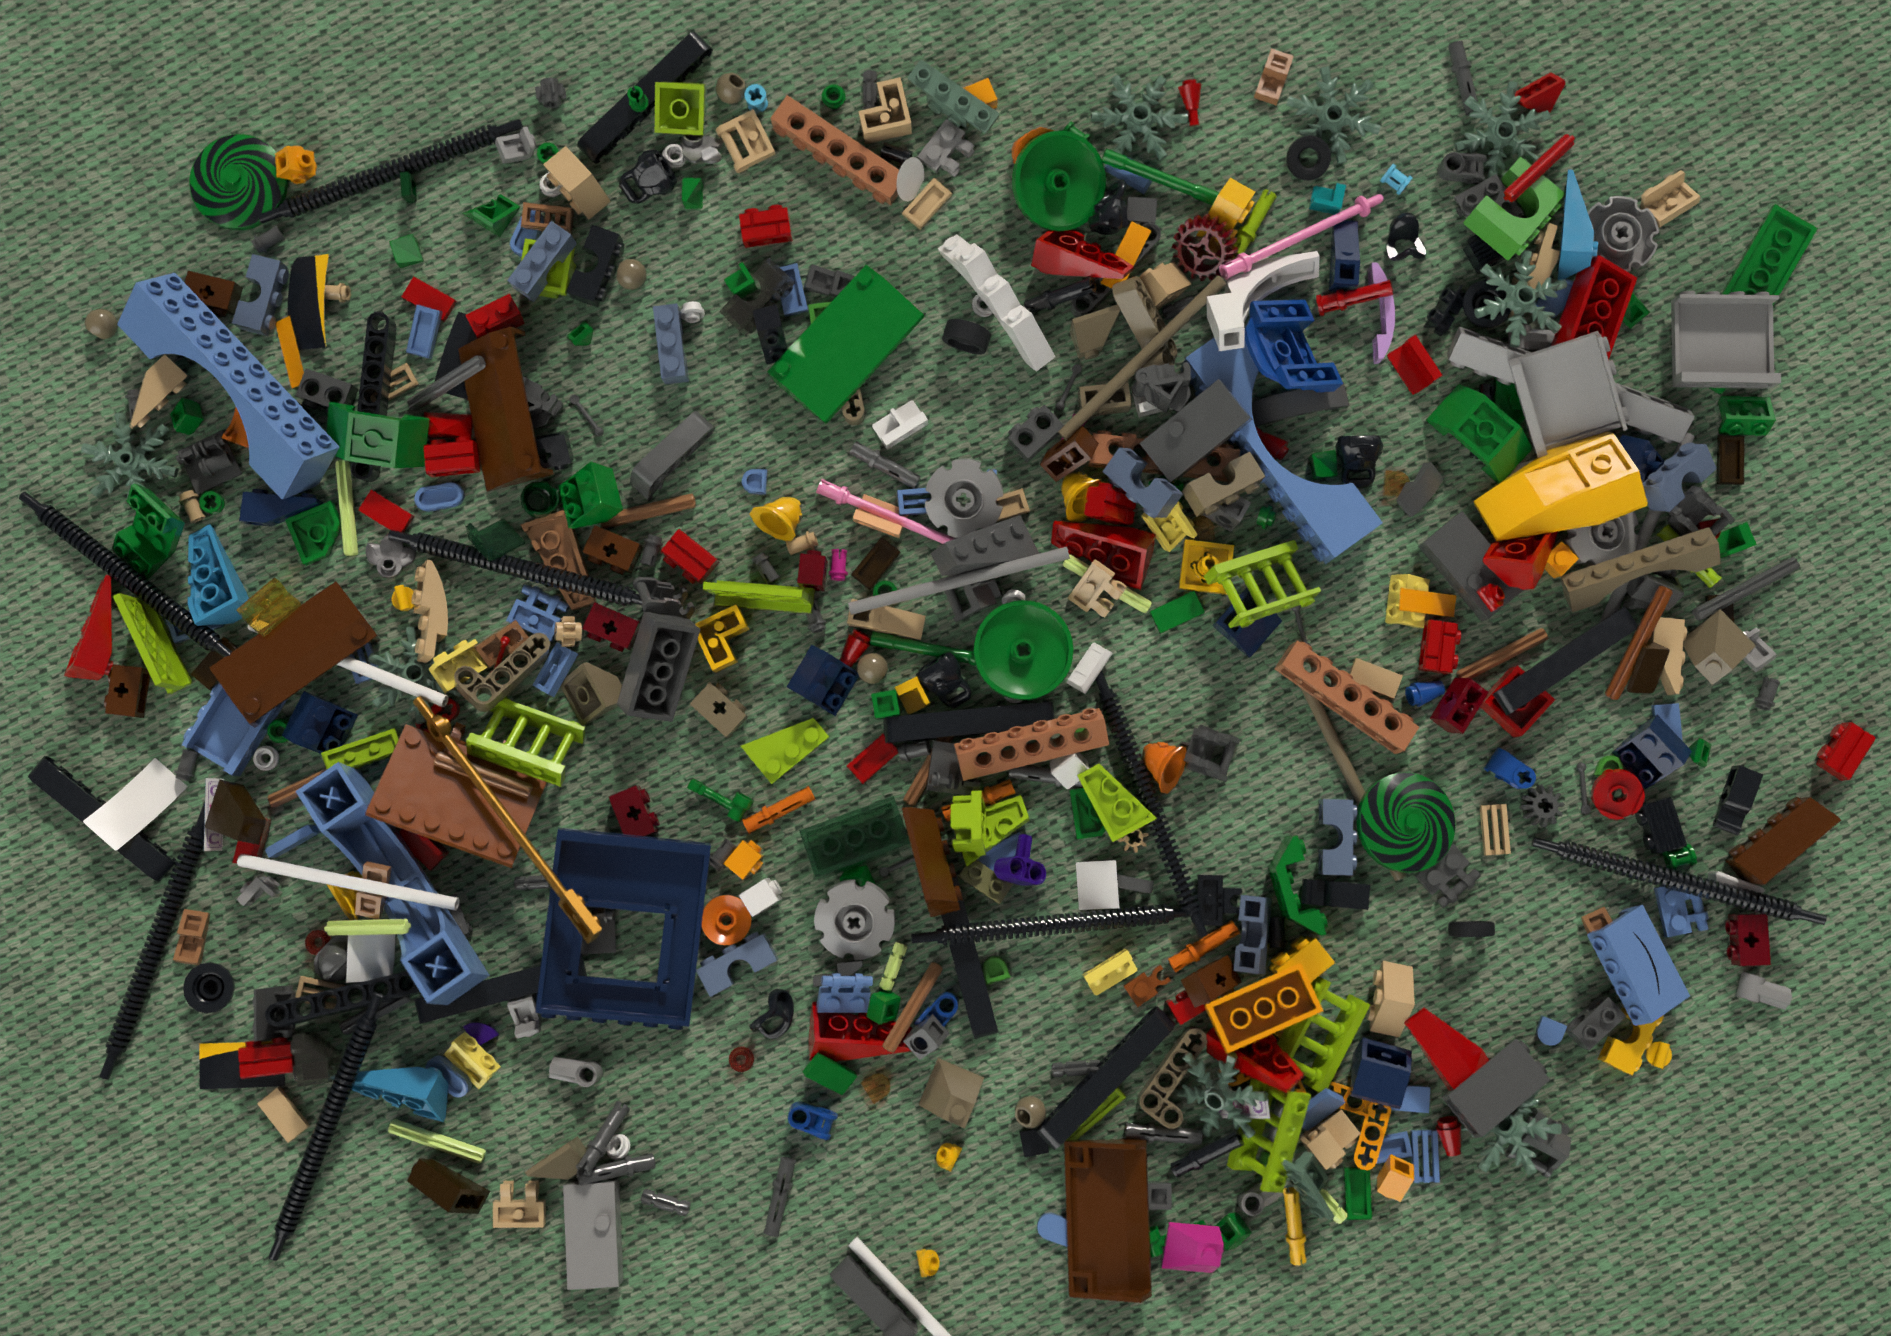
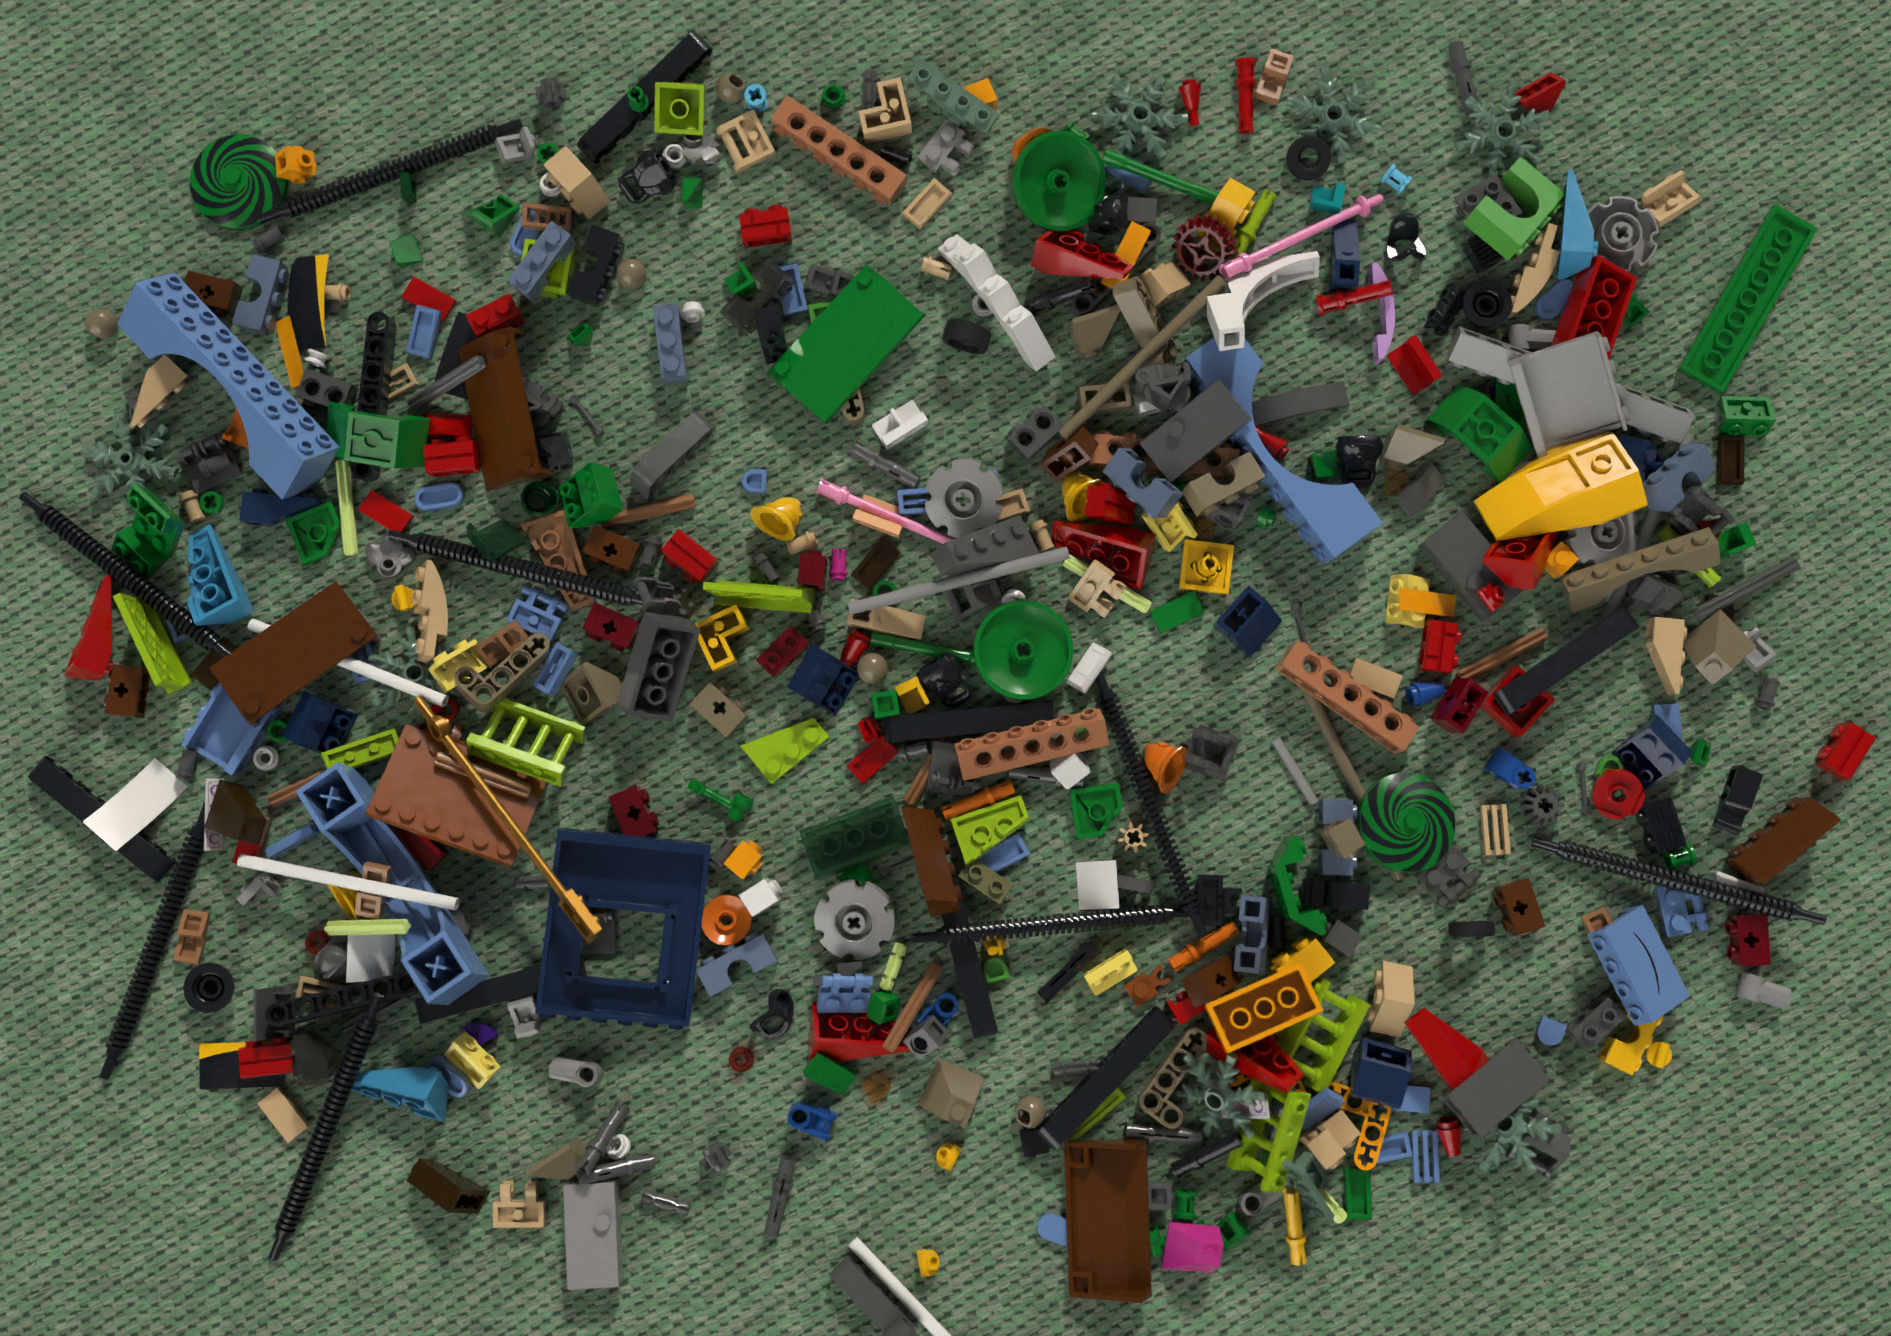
green slope [170,398,204,435] -> none
clear yellow panel [236,577,301,637] -> none
yellowish green axle [388,1119,486,1164] -> none
red hinge [492,636,510,681] -> none
tan gear [554,616,582,647] -> none
orange pin [742,785,816,834] -> none
white sticker [896,157,924,201] -> none
lime panel [951,791,986,856] -> none
dark purple beam [994,834,1046,886] -> none
dark grey hinge [1055,364,1082,411] -> none
lime wing [1077,763,1157,842] -> none
dark grey axle [1162,292,1207,320] -> none
lime fence [1204,540,1321,628] -> none
blue slope [1244,300,1343,393] -> none
light orange brick [1377,1154,1414,1202] -> none
dark grey piece [1437,152,1487,185] -> none
sand green piece [1474,250,1567,347] -> none
red axle [1503,134,1575,202] -> none
dark orange axle [1605,586,1673,700] -> none
dark brown slope [1627,642,1670,693] -> none
light grey panel [1671,291,1781,389] -> none
none -> white bush [304,349,330,369]
none -> dark grey gear [700,1141,733,1174]
none -> dark red brick [756,625,810,680]
none -> red plate [857,716,881,743]
none -> tan pin [920,256,952,280]
none -> yellow plate [981,935,1006,956]
none -> tan pin [1029,519,1054,552]
none -> black pin [1036,940,1102,1004]
none -> green bush [1174,1189,1198,1220]
none -> red pin [1235,57,1257,134]
none -> light grey bar [1272,737,1318,806]
none -> dark tan brick [1319,818,1366,859]
none -> dark grey brick [1320,919,1363,957]
none -> dark tan slope [1379,424,1445,470]
none -> reddish brown brick [1493,878,1546,936]

